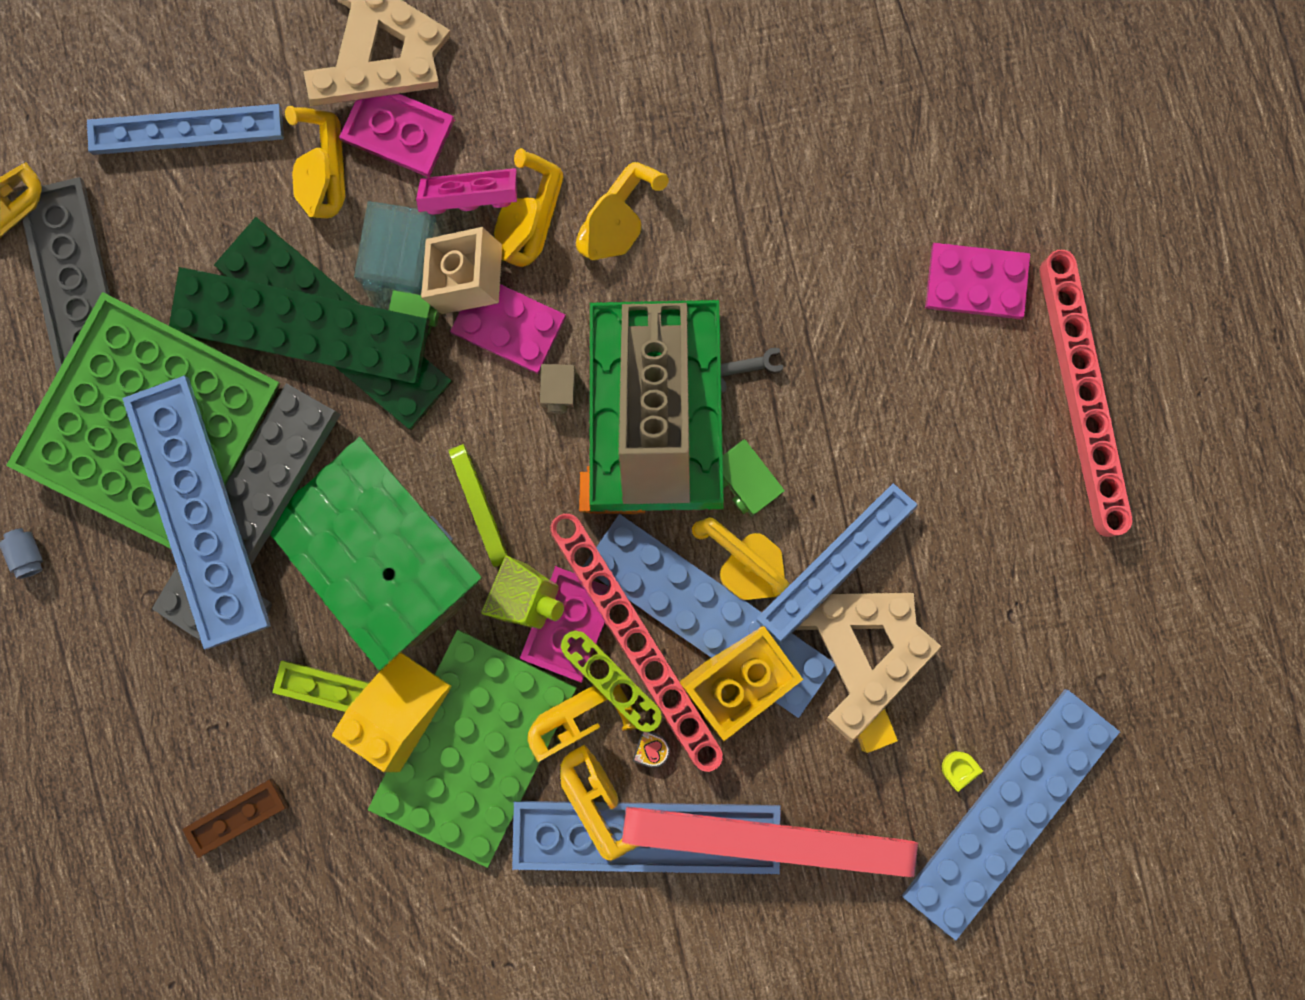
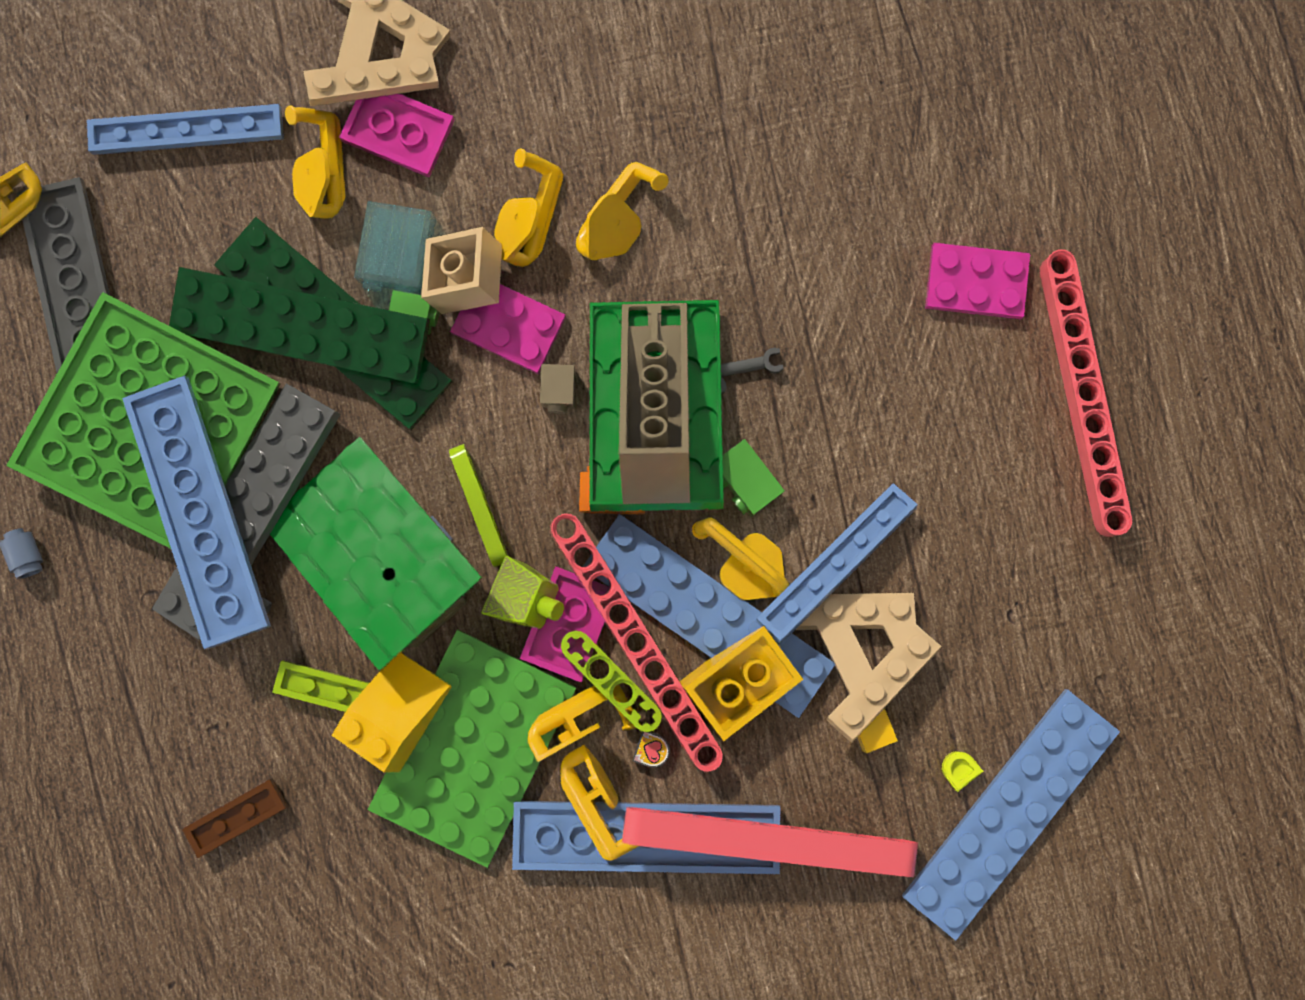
dark pink plate [416,168,518,215] -> none

